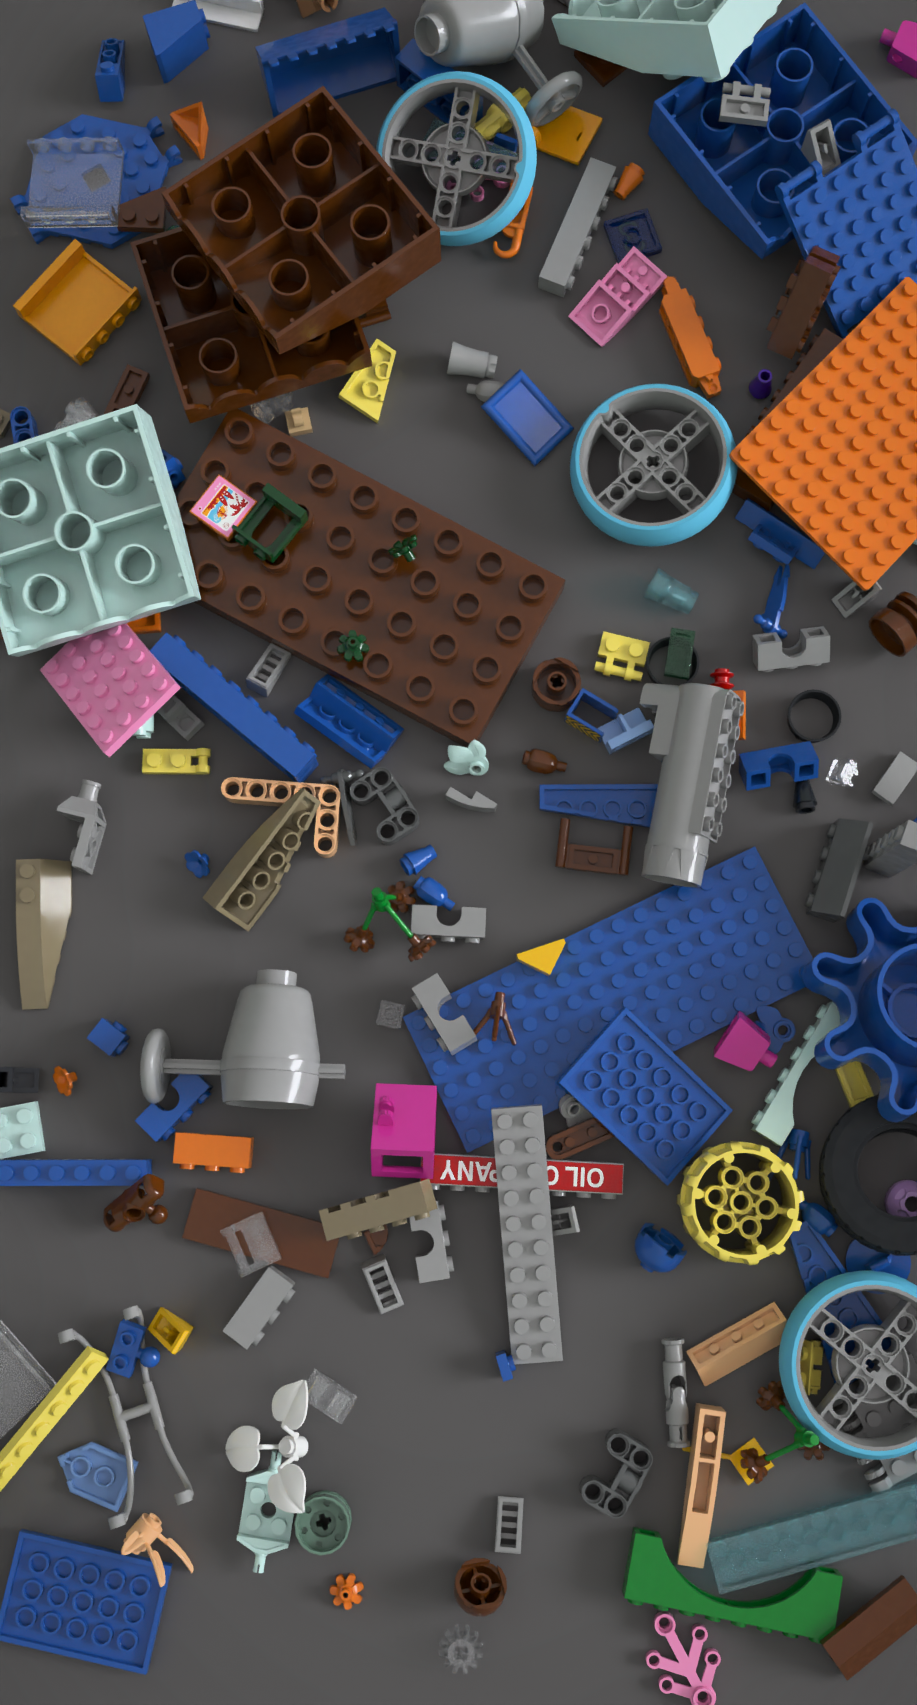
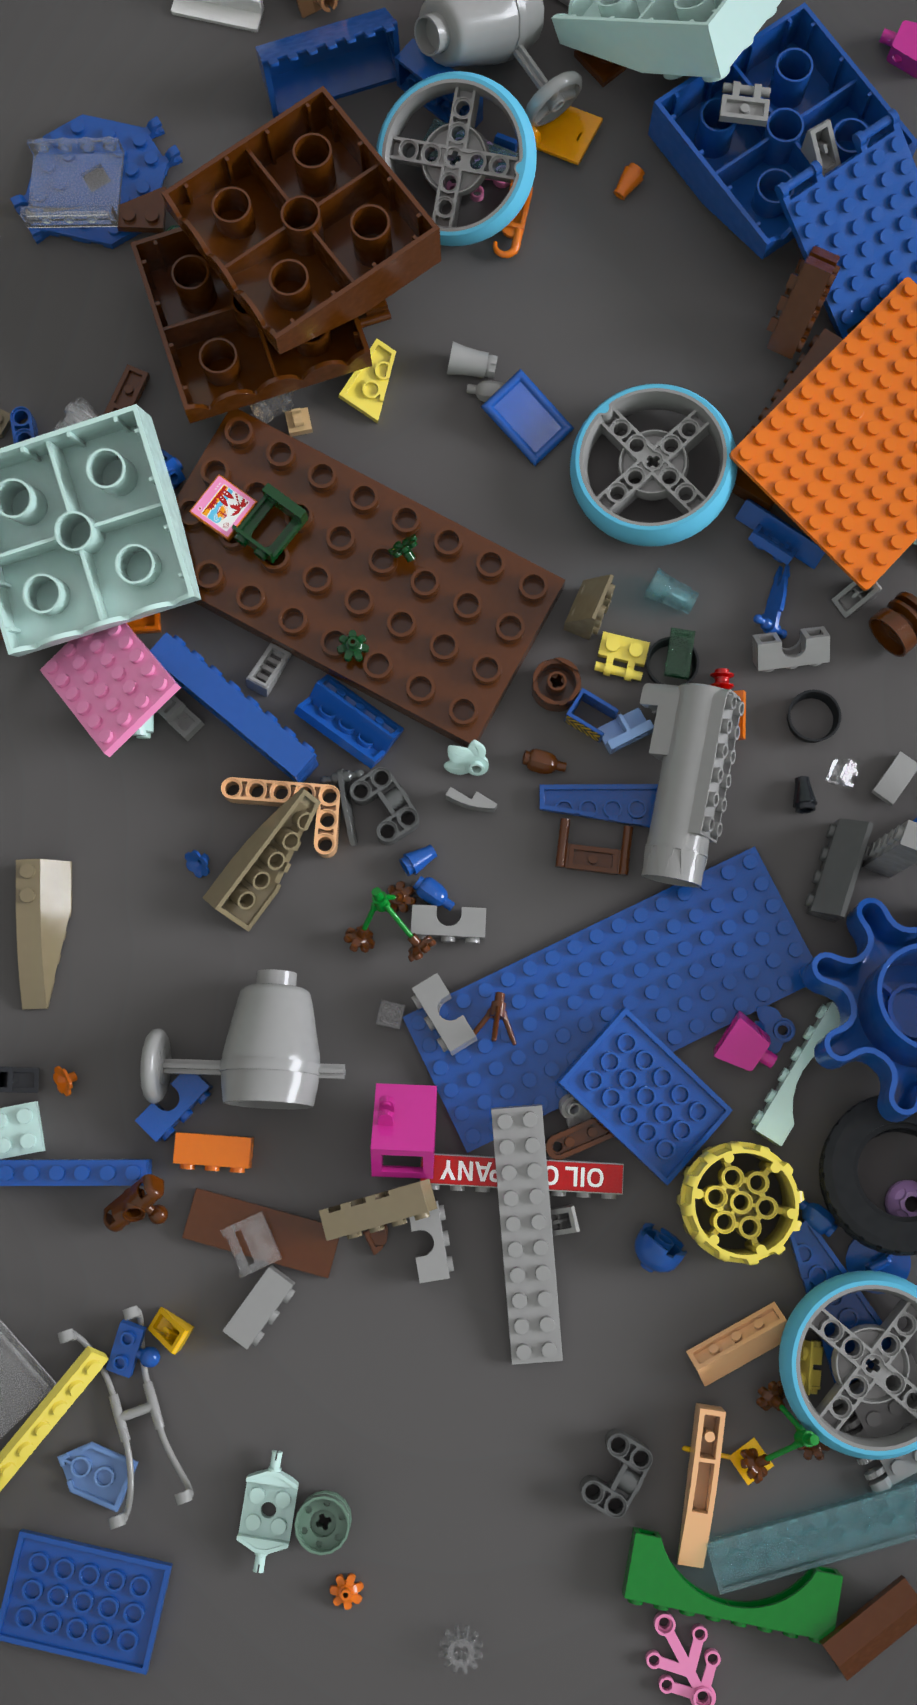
light orange panel [13,239,142,366] -> none
light grey plate [56,779,107,875] -> none
blue brick [87,1018,130,1057] -> none
blue slope [95,38,125,102] -> none
light nougat plant [121,1513,194,1588] -> none
blue slope [142,0,210,84] -> none
light yellow plate [142,748,211,775] -> none
orange slope [170,101,209,160] -> none
white plant [225,1380,308,1513] -> none
clear brick [307,1369,357,1425] -> none
light grey slope [361,1254,404,1314] -> none
reddish brown cylinder [454,1558,507,1617] -> none
light yellow piece [475,87,531,142] -> none
blue plate [495,1350,516,1382] -> none
light grey slope [495,1496,524,1554] -> none
yellow slope [516,938,566,977] -> none
light grey brick [538,157,618,298] -> none
bright pink slope [568,246,668,347] -> none
clear blue tile [603,208,662,264] -> none
orange hinge [659,276,721,399] -> none
light grey piece [661,1338,691,1448] -> none
blue arch [739,741,819,791] -> none
dark purple cone [749,369,772,399] -> none
blue plant [768,1129,812,1182] -> none
light yellow tile [835,1061,874,1107] -> none
none -> dark tan slope [563,574,616,640]

